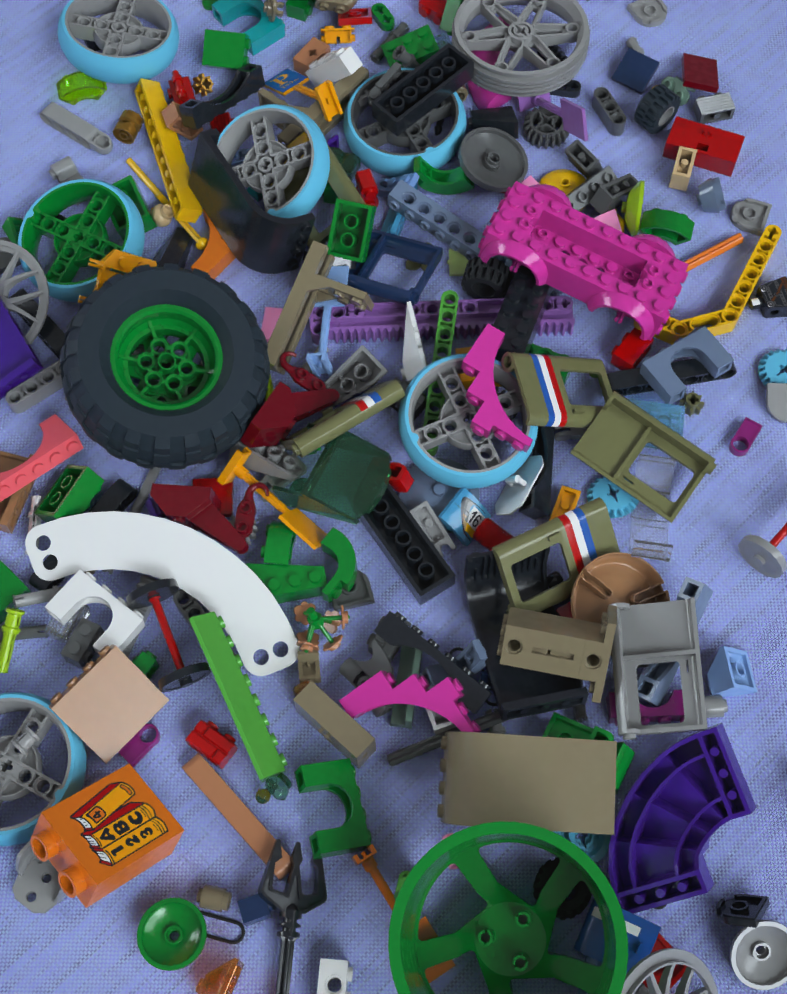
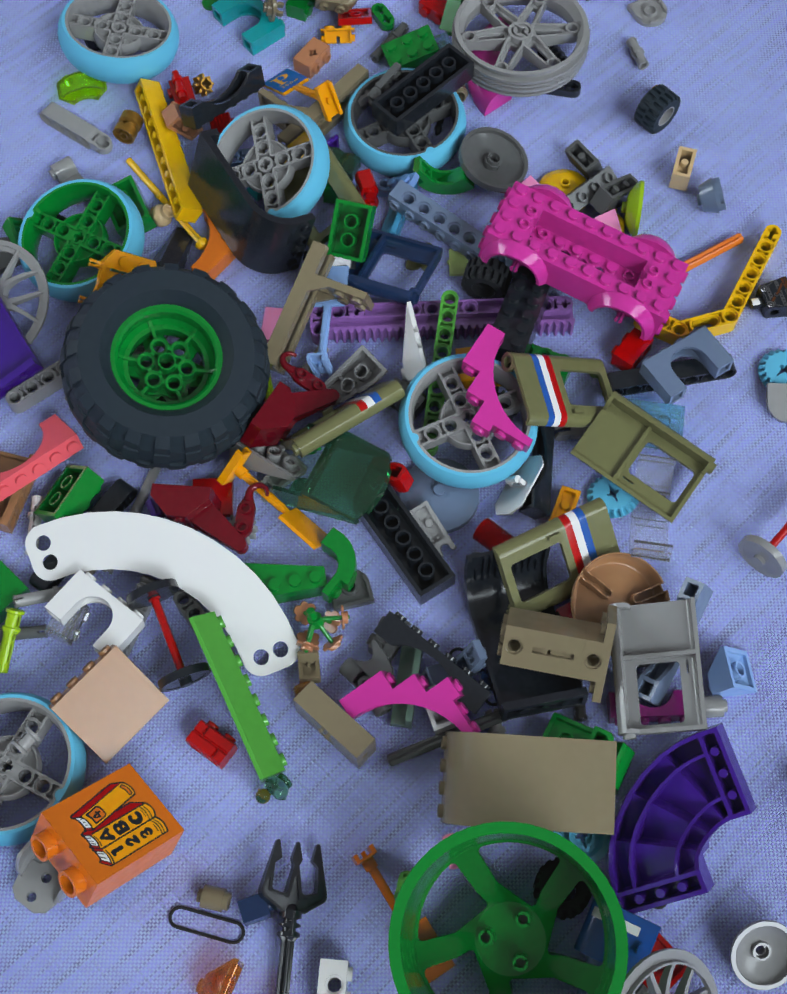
black beam [9,288,65,360] -> none
dark grey brick [60,617,104,669] -> none
magenta piece [118,724,161,768] -> none
green brick [132,651,160,680] -> none
green dish [137,898,207,971] -> none
nougat beam [181,753,292,881] -> none
green brick [202,29,251,71] -> none
green brick [261,520,296,565] -> none
green arch [294,758,372,860] -> none
white wedge [305,46,363,87] -> none
dark grey pin [392,45,421,68] -> none
dark azure slope [438,488,491,546] -> none
black slope [468,106,518,139] -> none
medium lavender piece [516,92,588,141] -> none
dark grey gear [523,106,569,149] -> none
black hinge [547,571,564,588] -> none
dark grey beam [592,87,626,136] -> none
dark blue tile [611,48,660,94] -> none
green brick [639,208,695,245] -> none
sand green bracket [661,76,696,106] -> none
red brick [662,116,745,177] -> none
olive gear [678,391,704,417] -> none
dark red tile [682,53,719,93] -> none
brick [692,92,735,124] -> none
black tile [716,894,770,928] -> none
magenta piece [729,417,763,457] -> none
light grey tile [730,198,772,236] -> none

